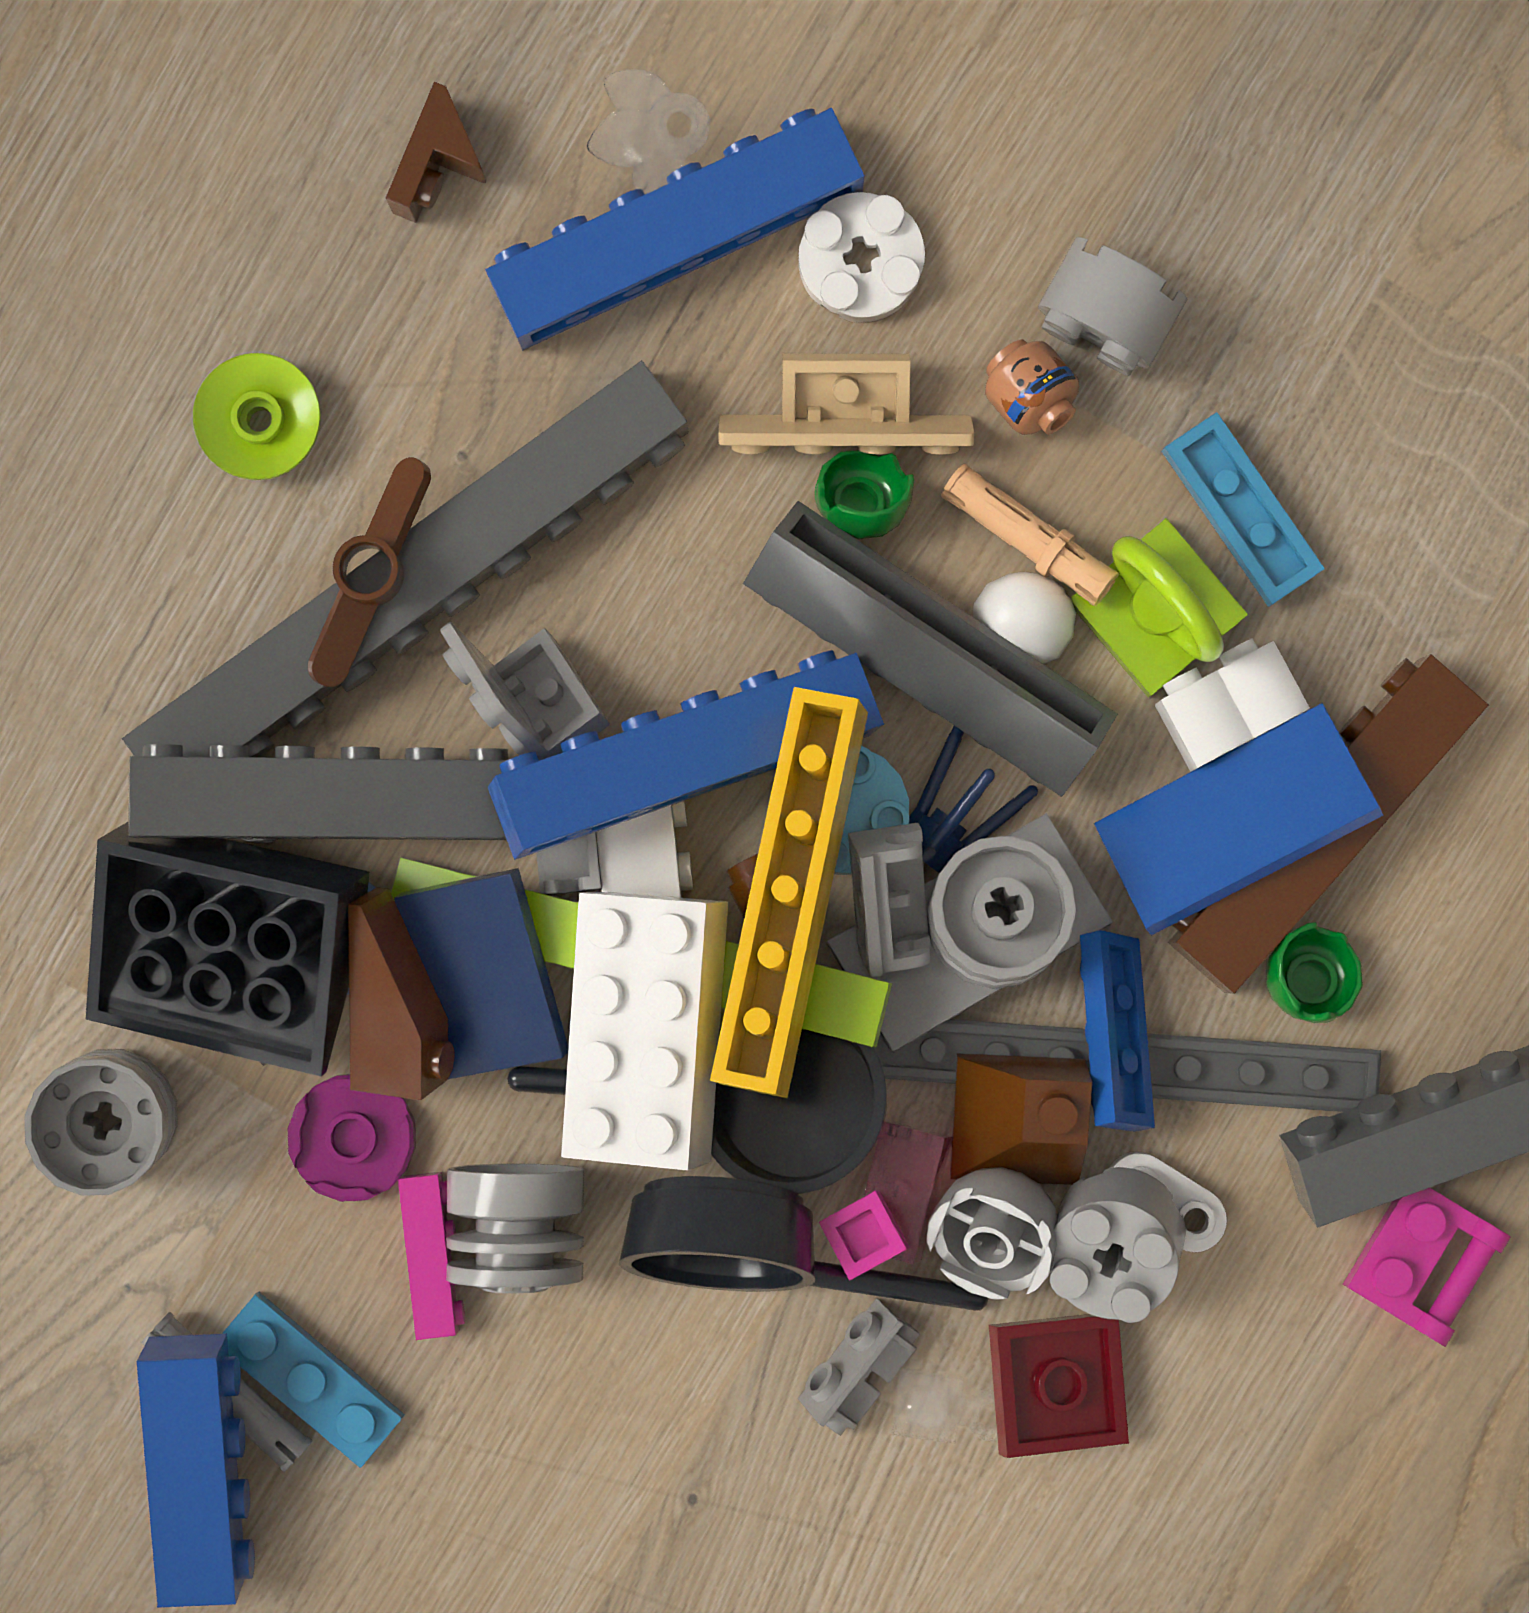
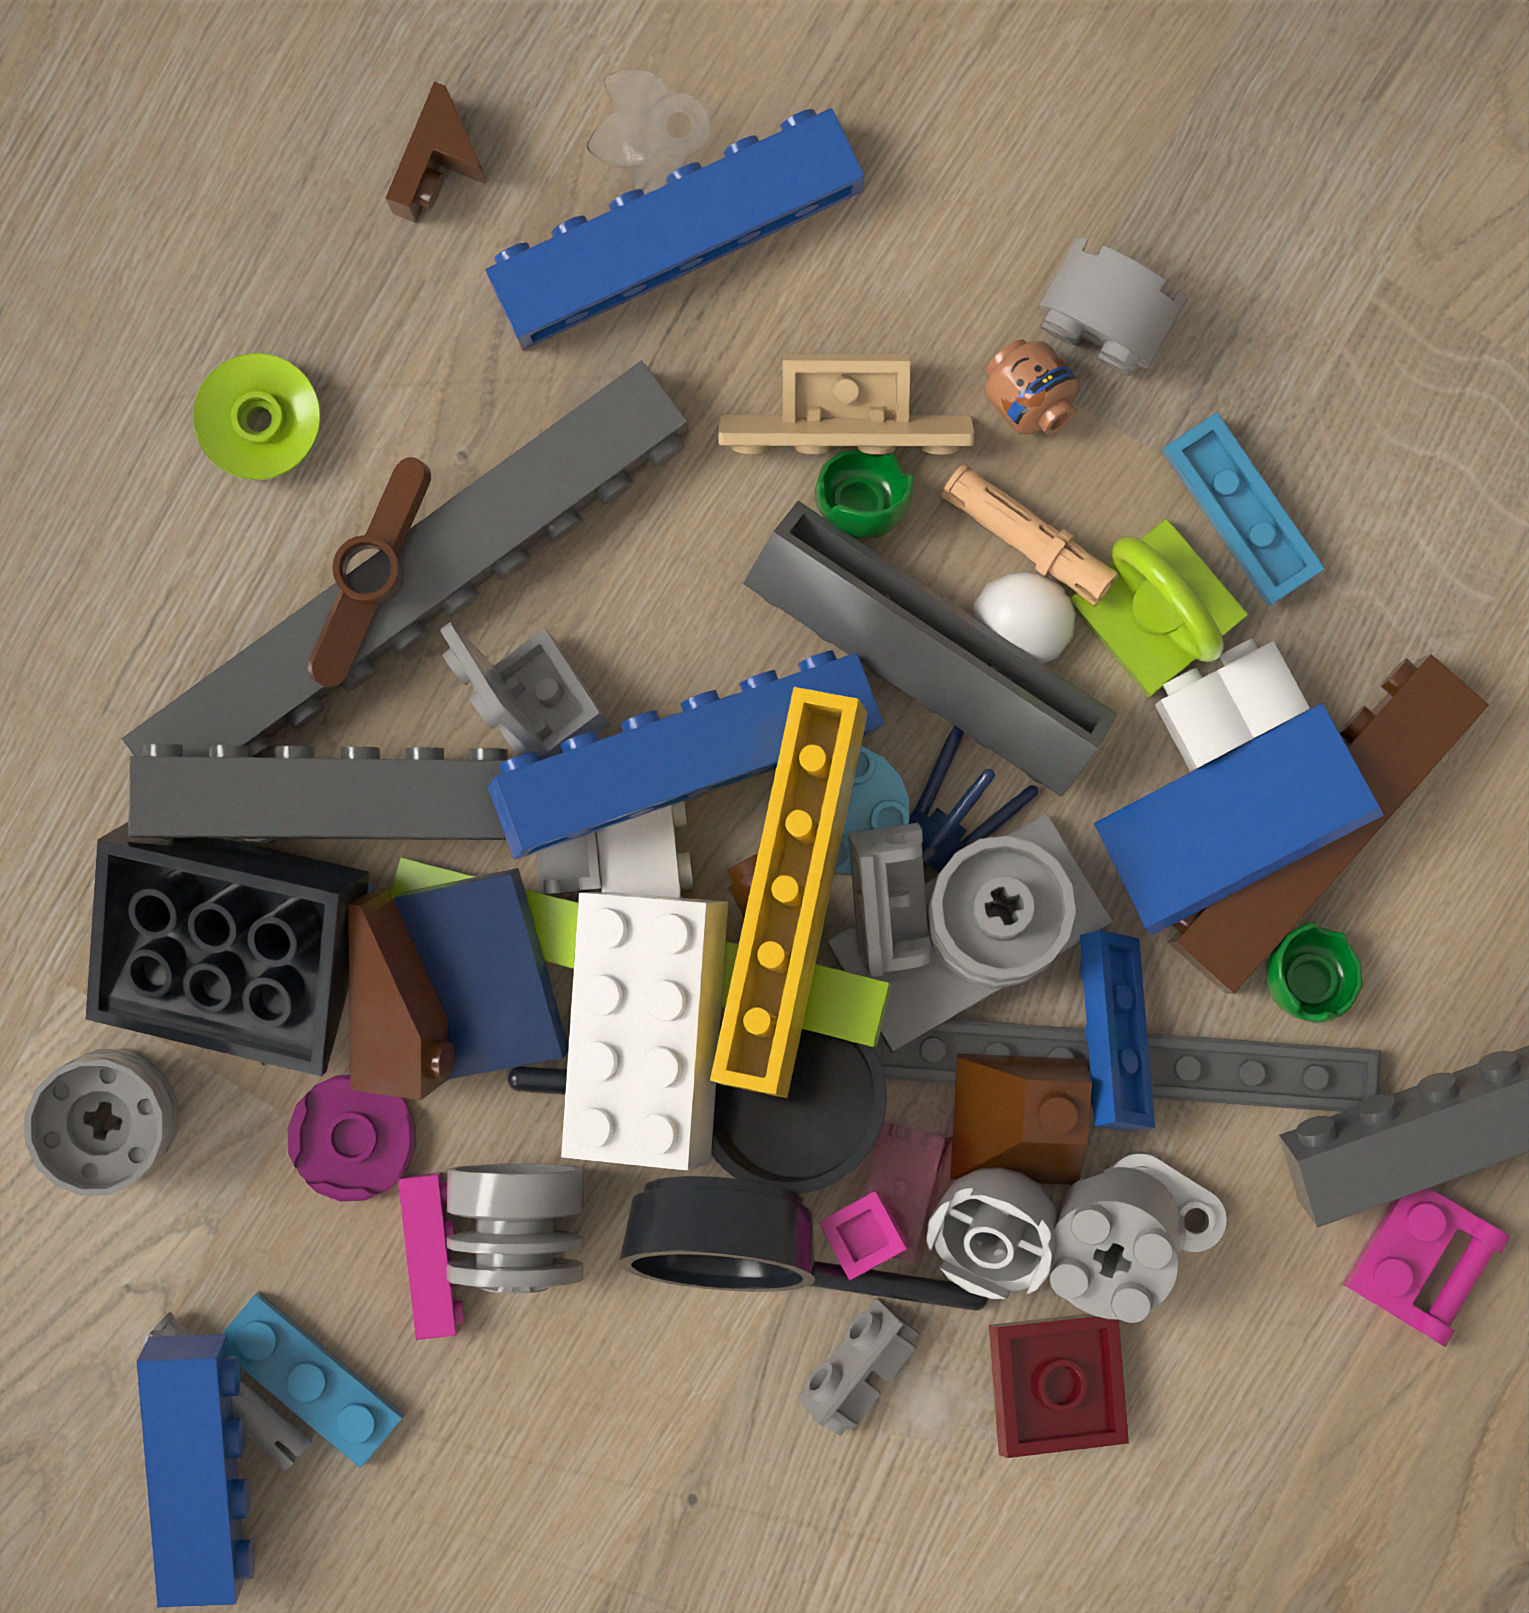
white plate [798,192,925,322] -> none

